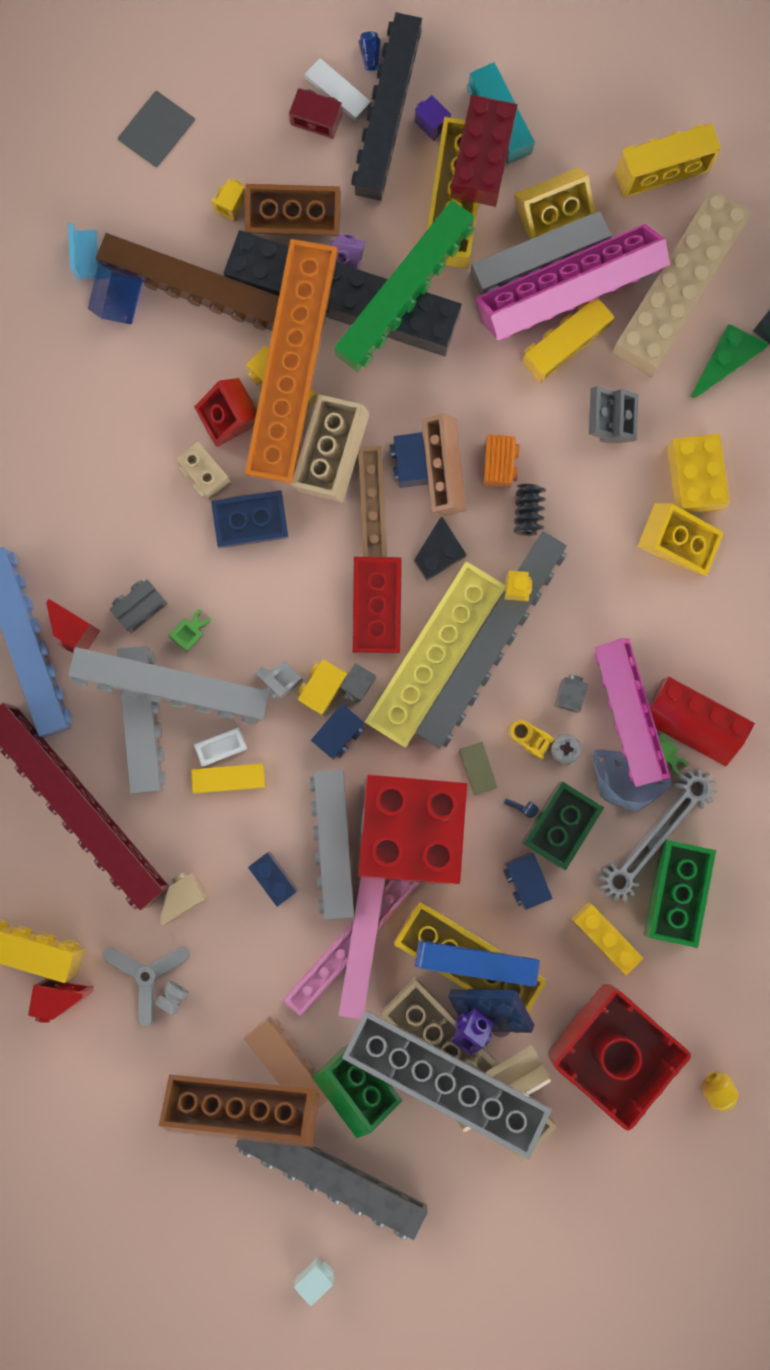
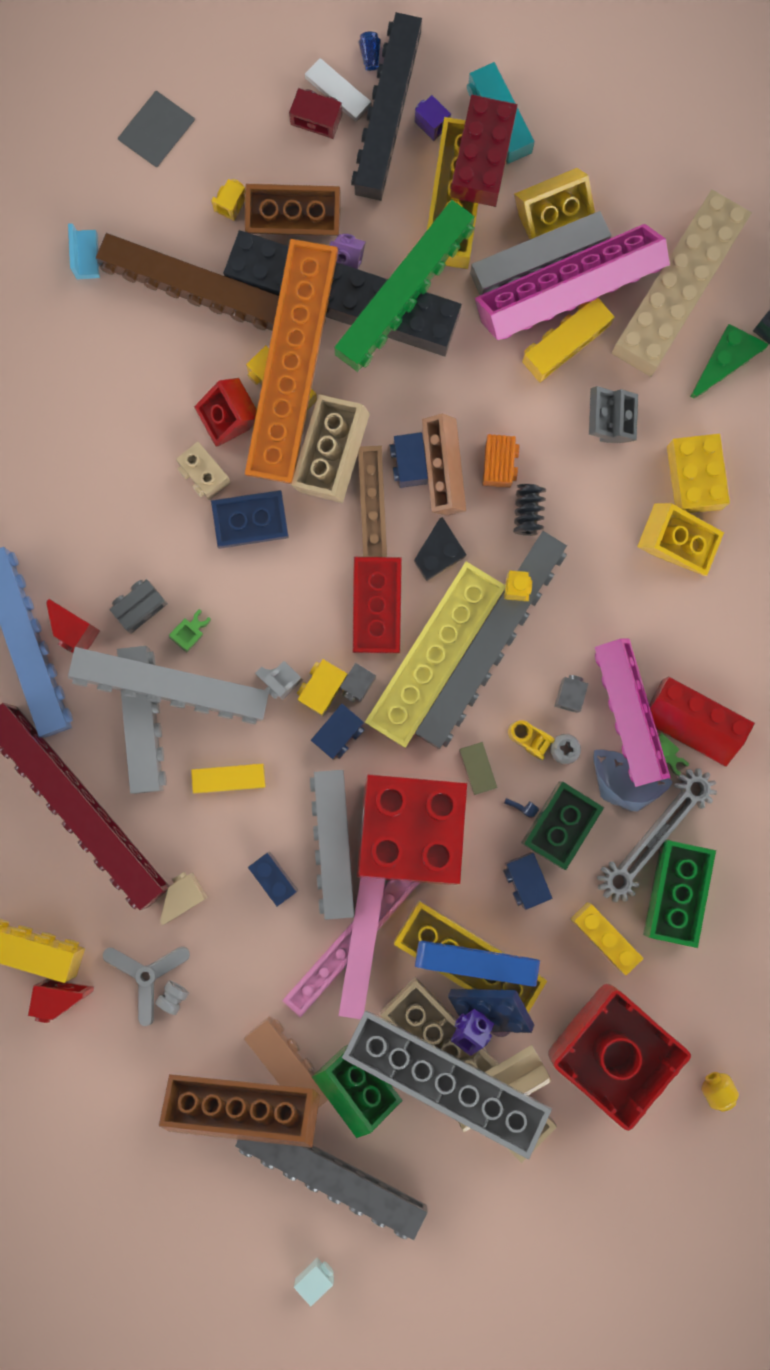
clear blue slope [88,262,144,324] -> none
white tile [194,727,248,767] -> none
yellow brick [614,123,721,198] -> none

